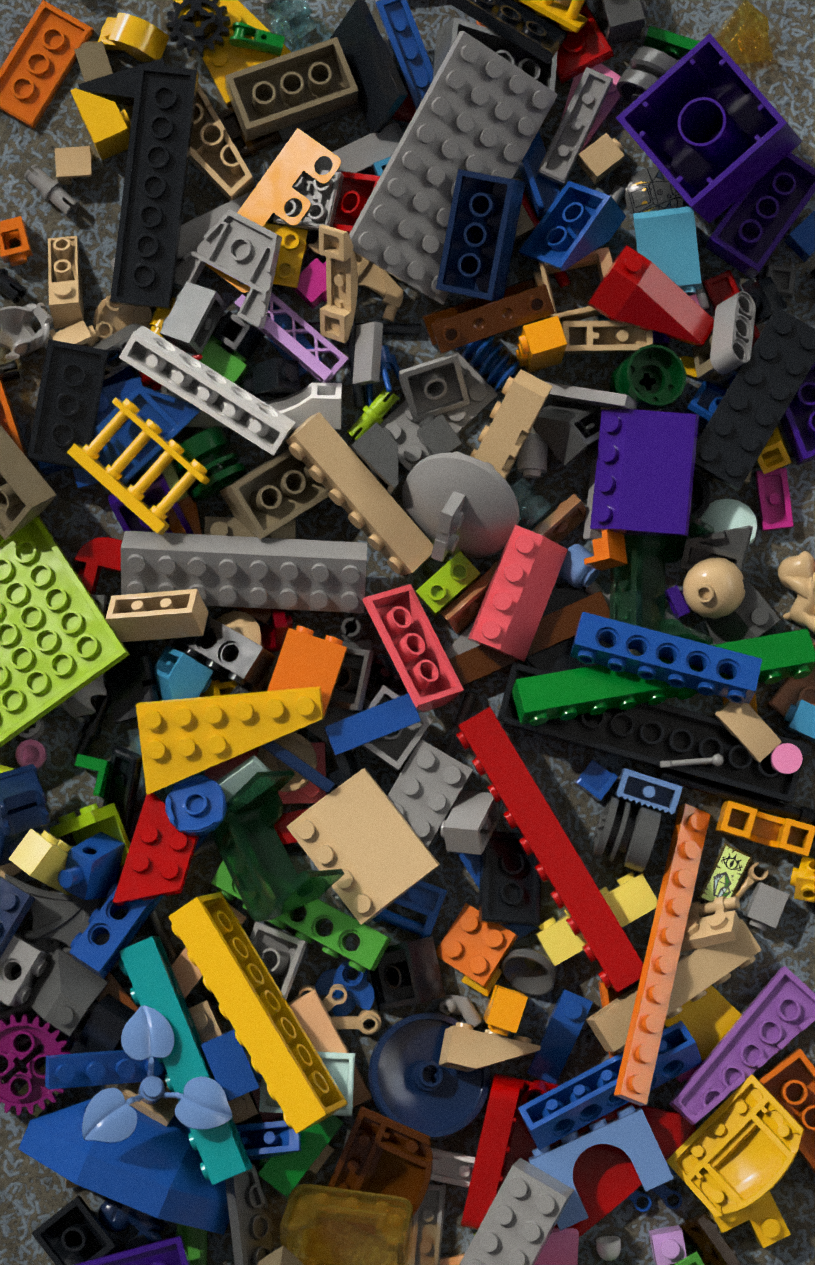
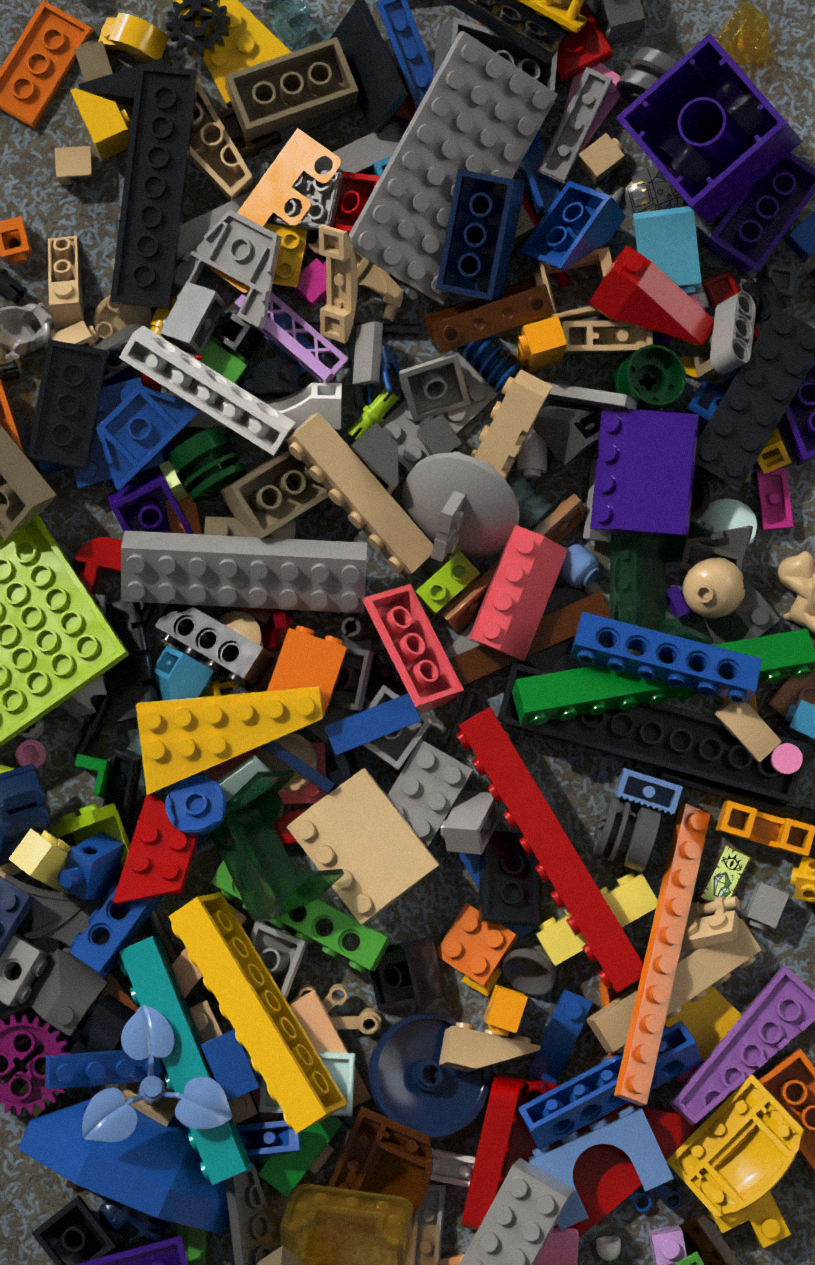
light grey pin [24,164,79,217] -> none
yellow fence [67,397,210,535] -> none
tan brick [105,589,209,642] -> none
green bar [229,22,285,57] -> none
blue plate [315,959,375,1016] -> none
blue plate [372,880,447,939] -> none
light grey arm [439,994,483,1027] -> none
blue panel [574,759,619,802] -> none
orange panel [584,529,628,571] -> none
green plate [643,26,700,59] -> none
light grey hinge [660,754,724,768] -> none
tan hand [732,862,768,899] -> none

